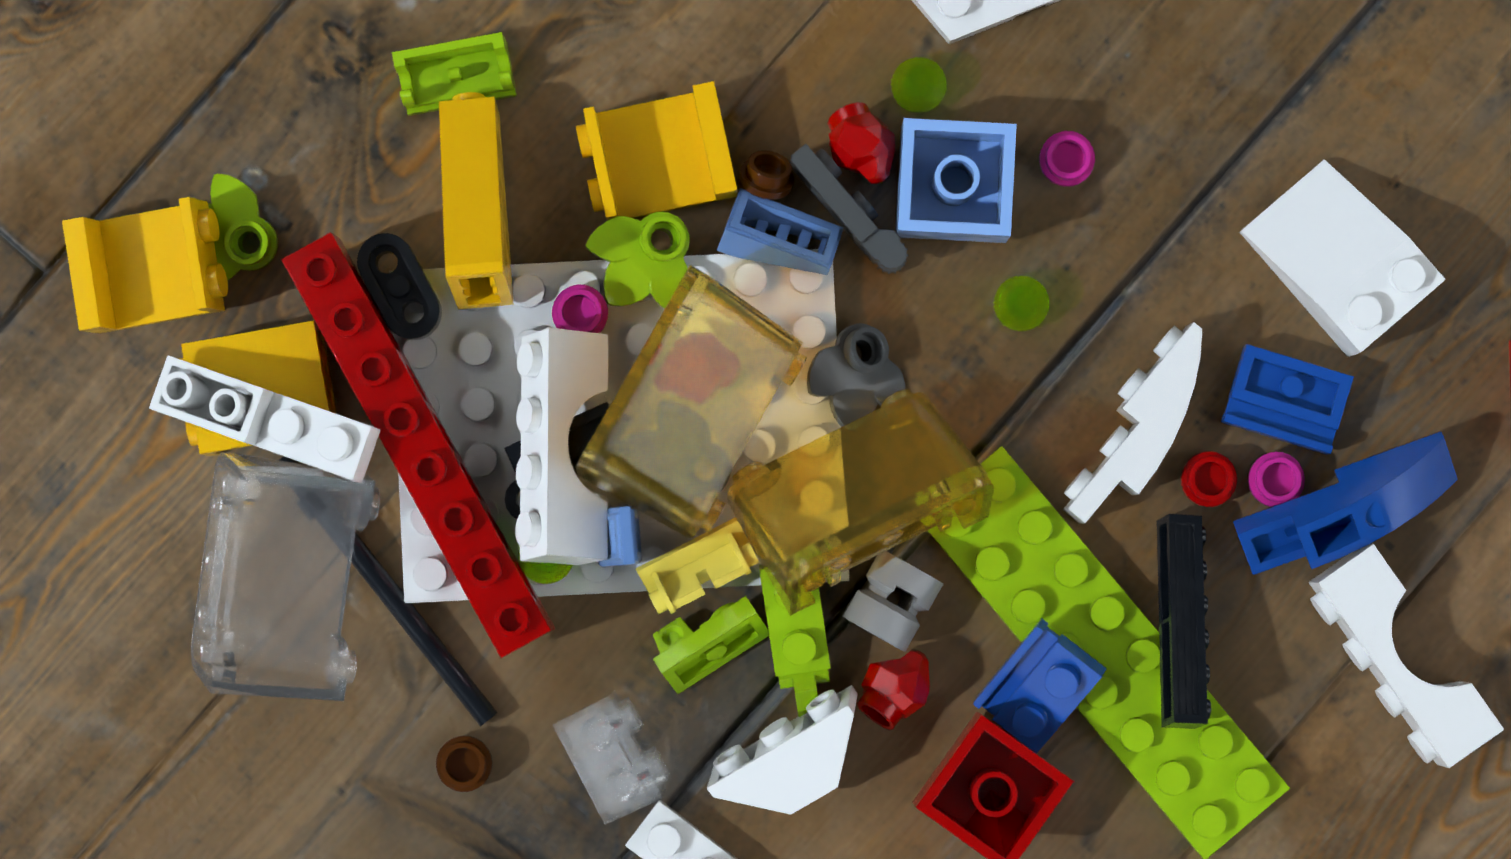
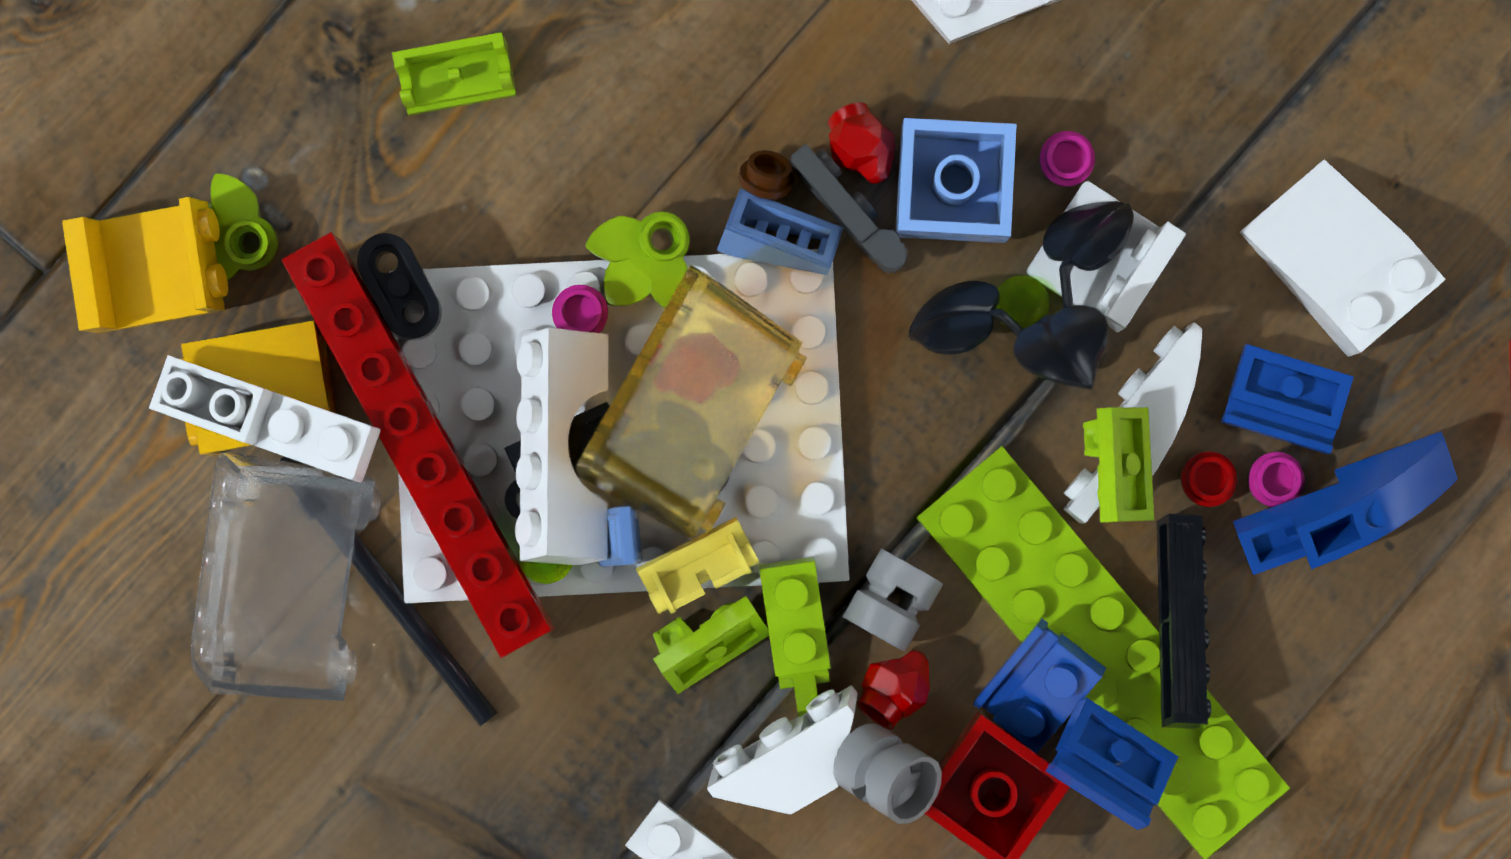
reddish brown plate [436,736,492,792] -> none
yellow slope [439,92,514,310] -> none
clear slope [552,691,670,825] -> none
yellow panel [576,81,738,220] -> none
clear yellow windscreen [727,389,994,616] -> none
dark grey plate [807,323,905,434] -> none
clear neon green plate [891,57,947,113] -> none
white arch [1308,544,1504,768] -> none
none -> light grey wheel [834,724,942,824]
none -> black plant [908,201,1134,389]
none -> white bracket [1027,181,1187,333]
none -> blue plate [1045,698,1178,830]
none -> lime hinge [1083,407,1154,523]

